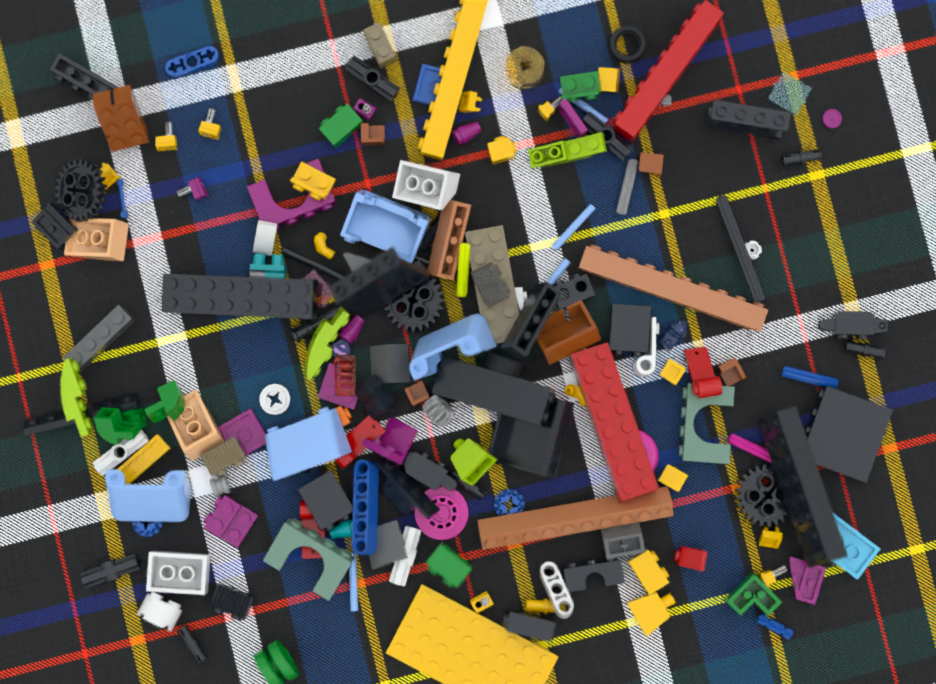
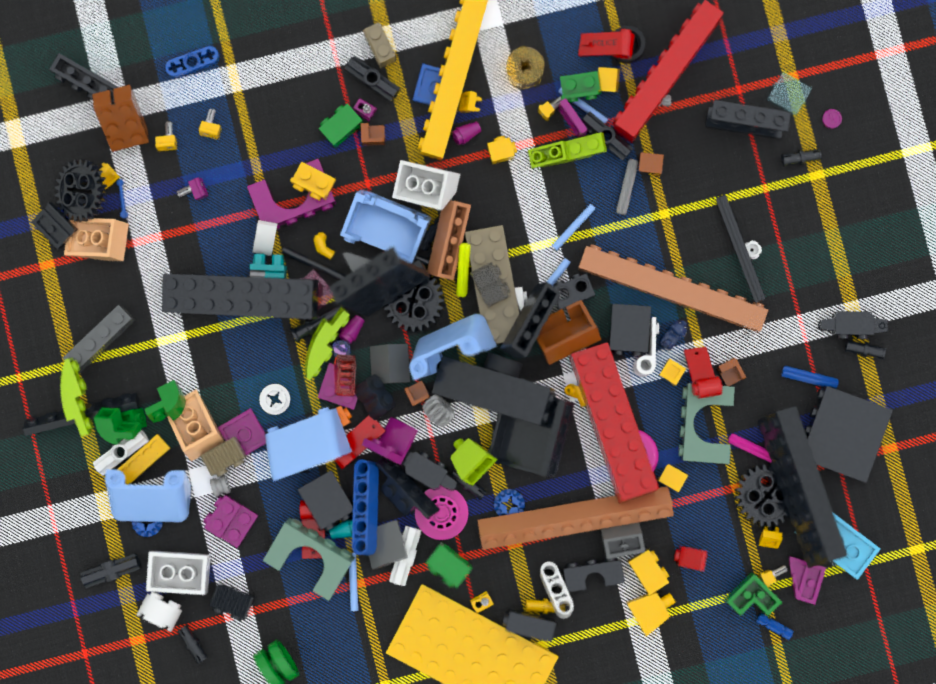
none -> red door [578,29,635,59]

